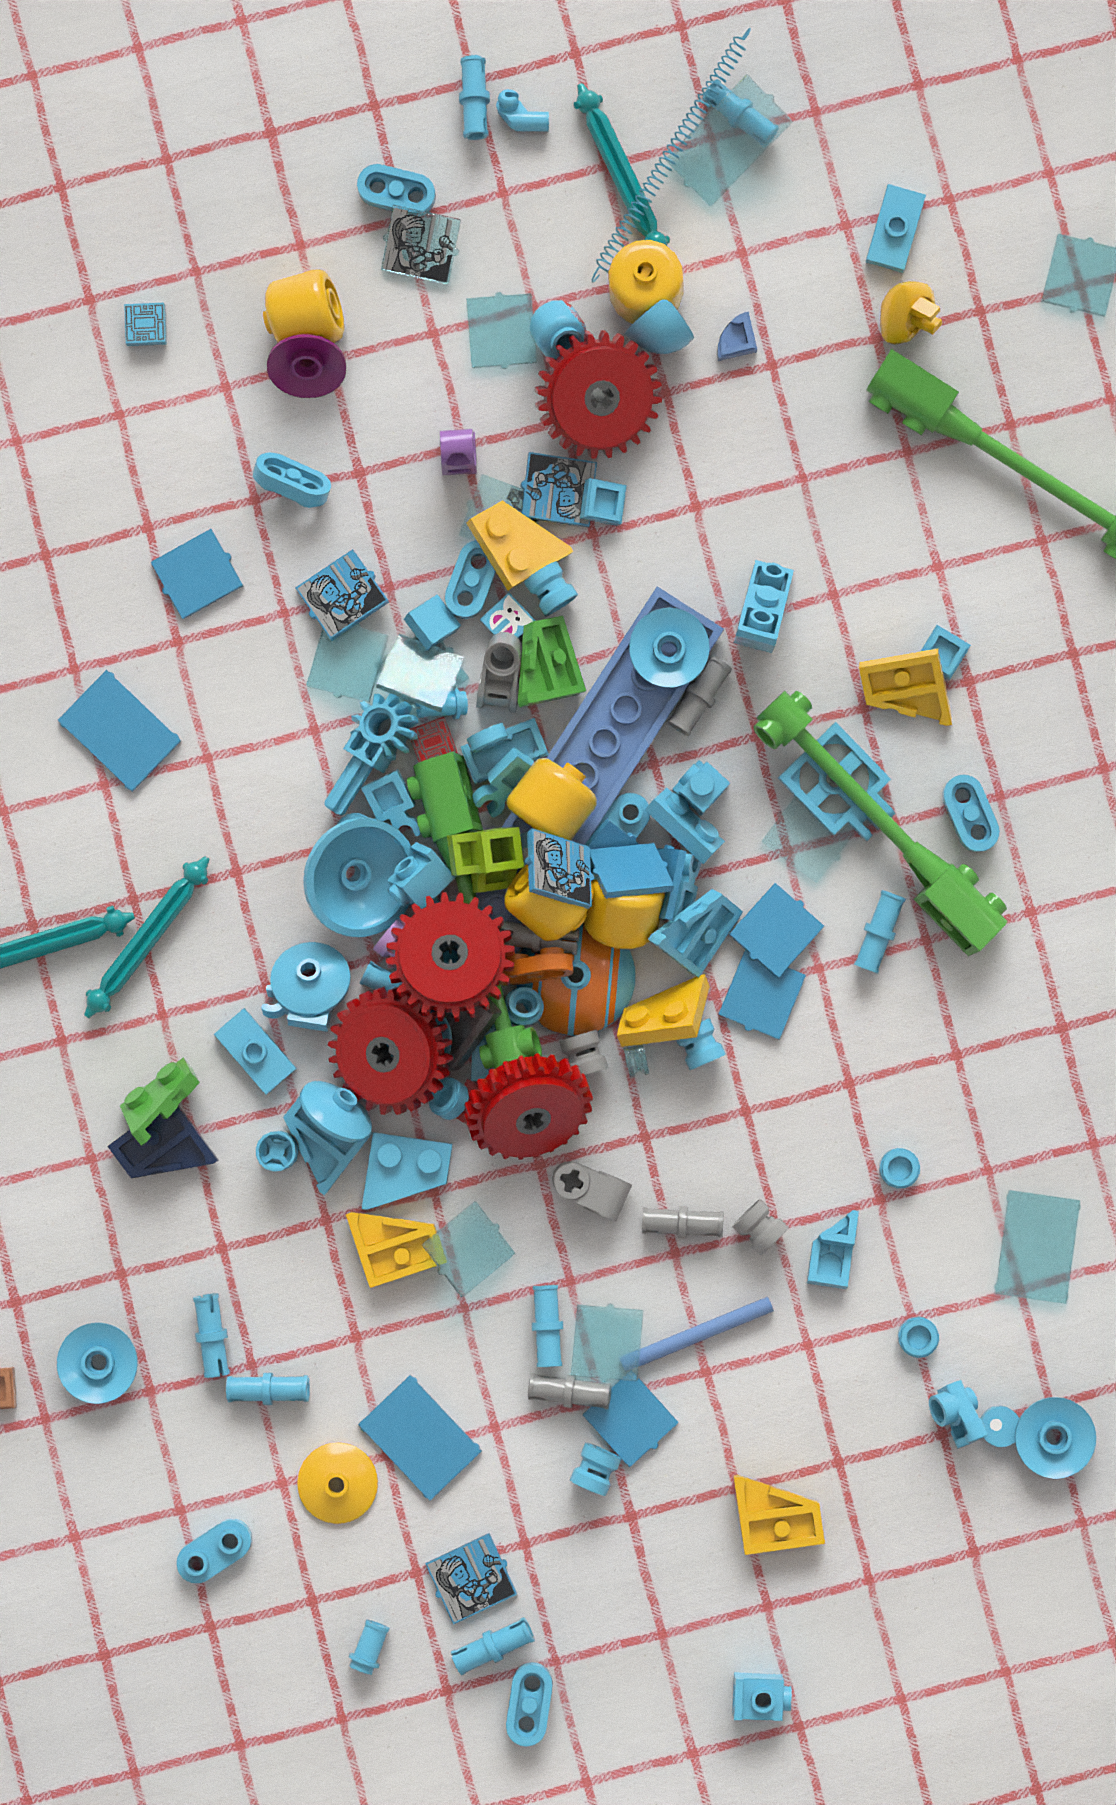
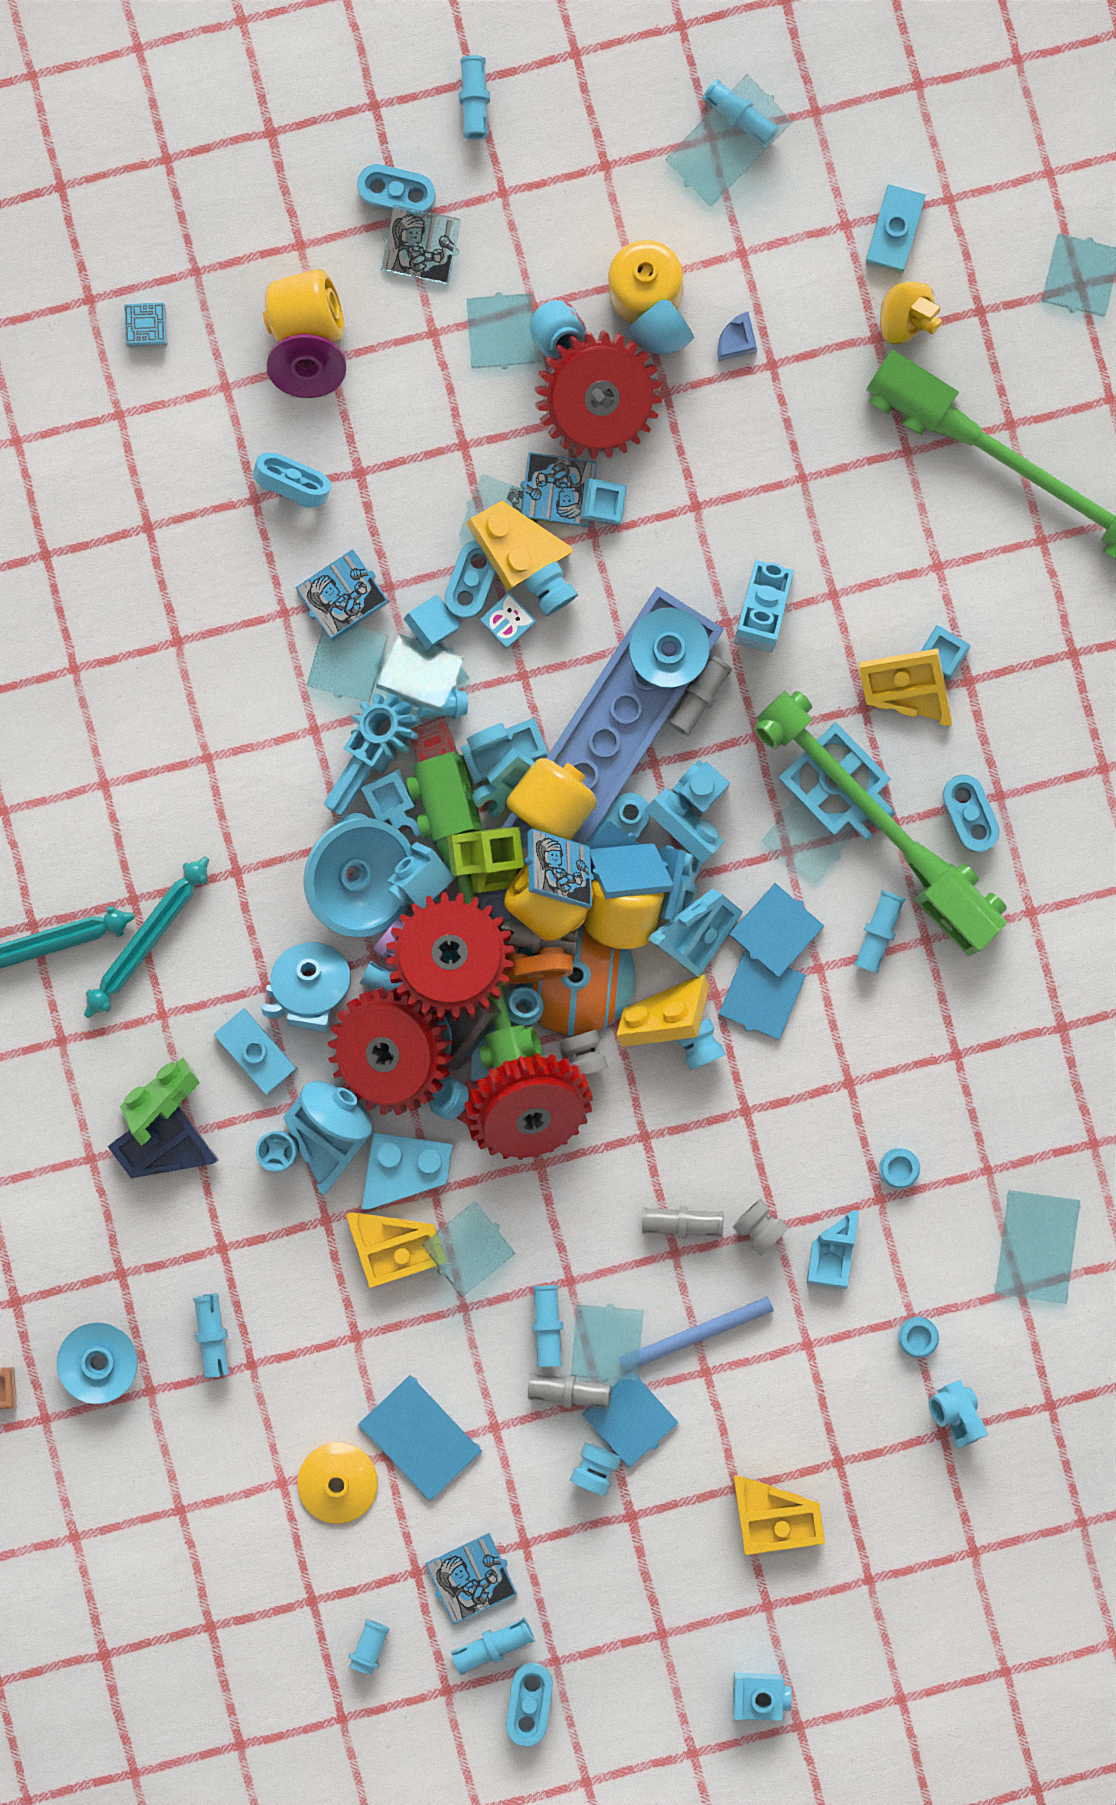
dark azure piece [58,669,181,792] -> none
dark azure piece [151,529,243,619] -> none
medium azure plate [177,1519,252,1583] -> none
medium azure pin [226,1373,310,1405] -> none
medium lavender leg [440,429,477,476] -> none
light grey piece [476,632,522,713] -> none
medium azure arm [496,89,549,132] -> none
bright green wing [518,616,586,708] -> none
light grey piece [552,1161,632,1222] -> none
teal wheel [573,83,670,246] -> none
medium azure piece [592,28,751,283] -> none
clear light blue bush [623,1044,650,1078] -> none
medium azure tile [981,1405,1019,1447] -> none
medium azure dish [1015,1397,1096,1479] -> none

